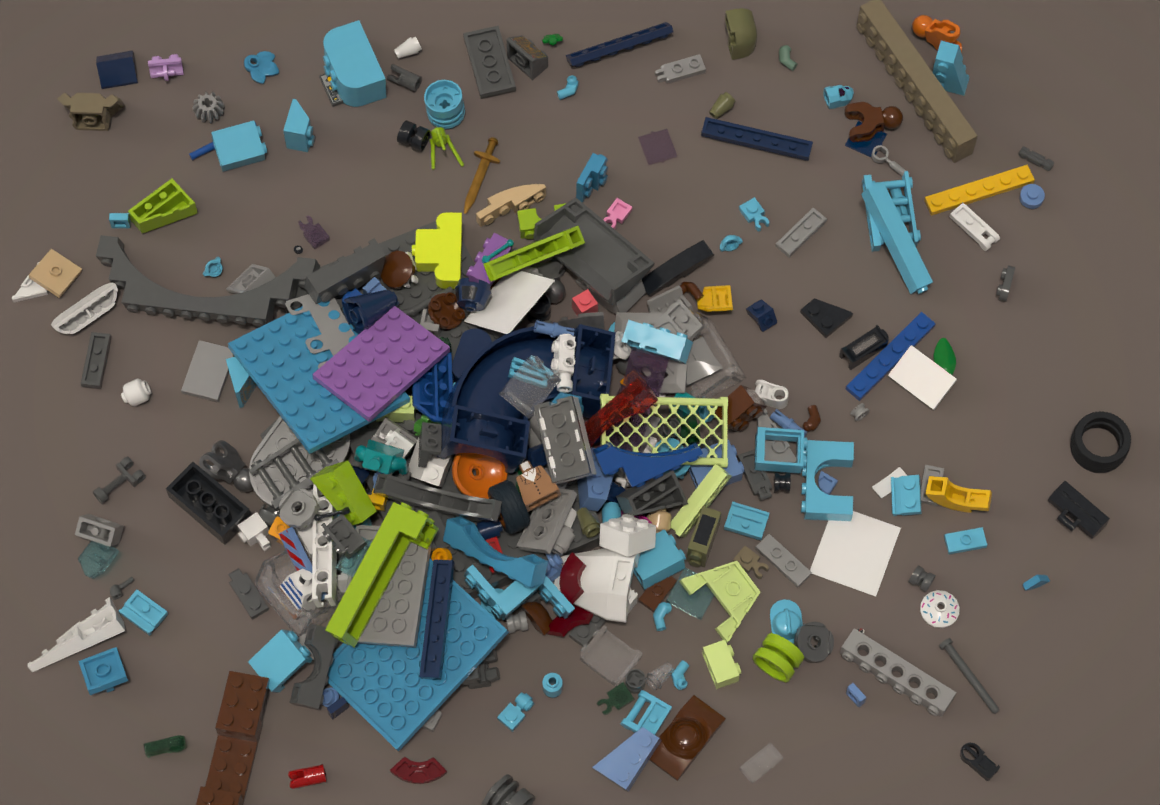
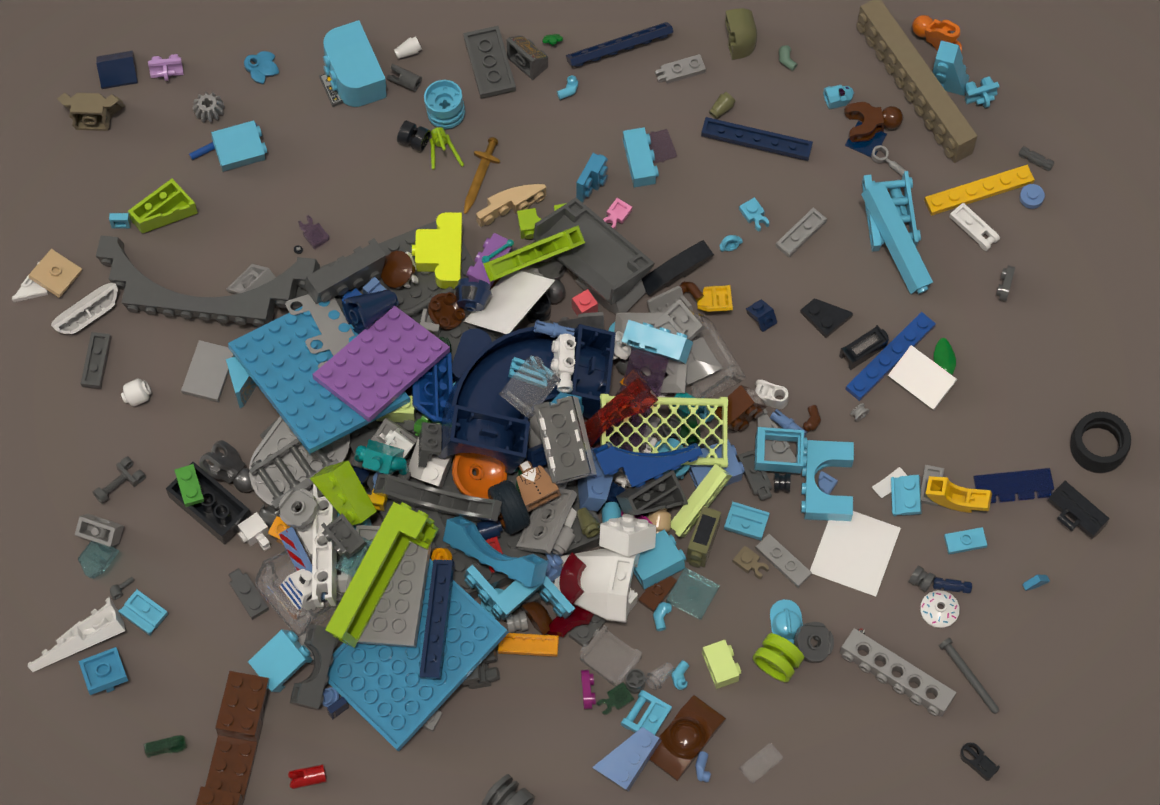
medium azure piece [203,257,223,277] -> none
medium azure slope [283,99,315,152] -> none
black hinge [314,507,350,521] -> none
dark red tile [390,757,447,784] -> none
medium azure plate [497,692,534,732] -> none
medium azure brick [542,673,563,698] -> none
yellowish green wing [679,561,760,643] -> none
medium blue tile [846,683,866,707] -> none
none -> bright green plate [175,464,204,507]
none -> light orange plate [498,633,559,657]
none -> magenta plate [581,670,596,709]
none -> medium azure brick [623,127,659,188]
none -> medium blue arm [695,751,711,782]
none -> dark blue axle [933,577,972,593]
none -> medium azure hips [965,76,1000,108]
none -> clear blue windscreen [973,468,1054,503]

